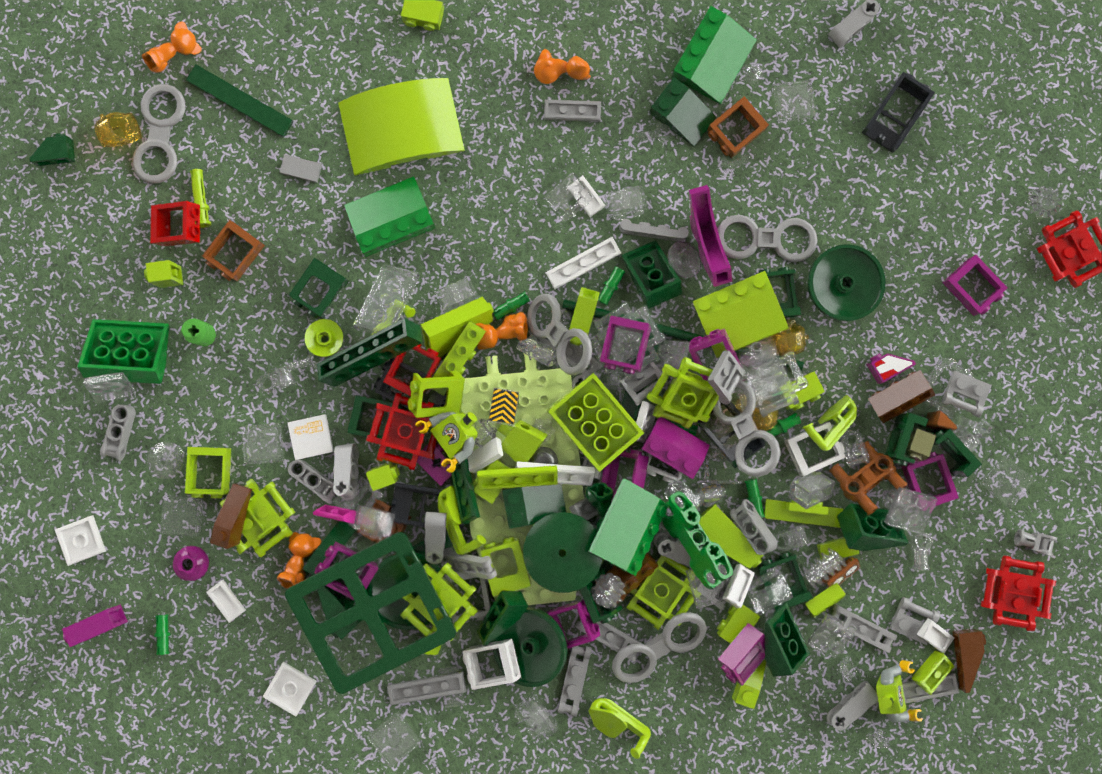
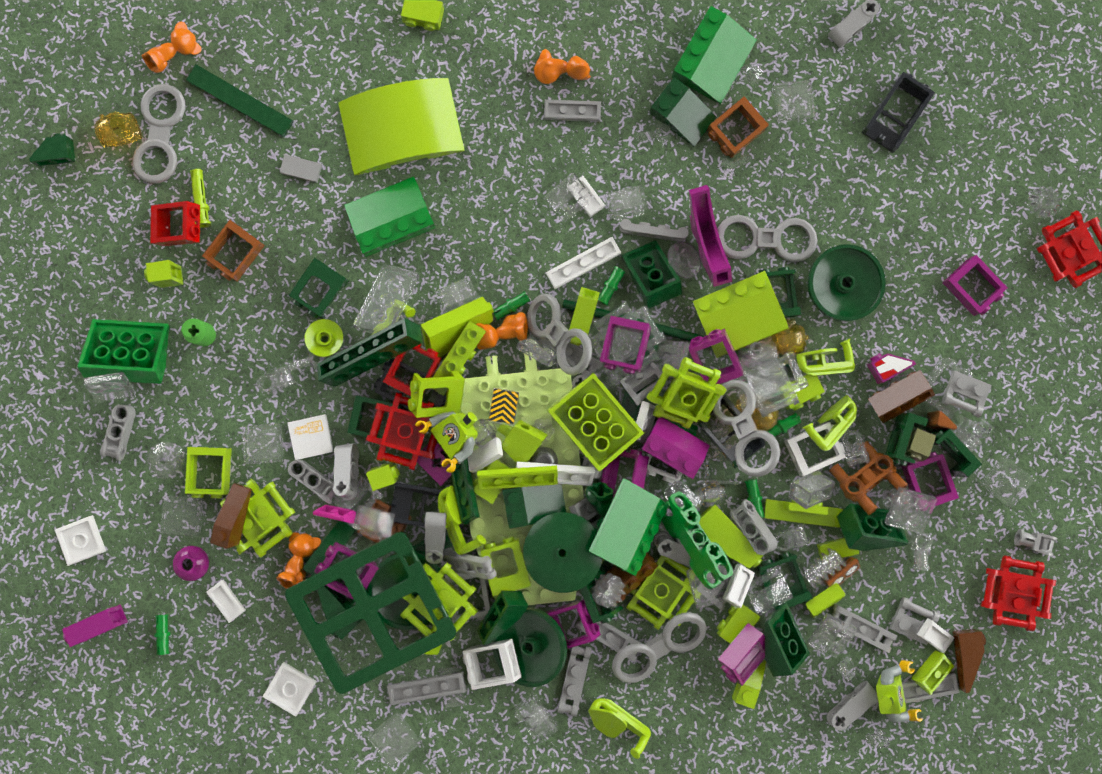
light grey plate [707,351,745,404] -> none
none -> lime piece [796,339,855,376]

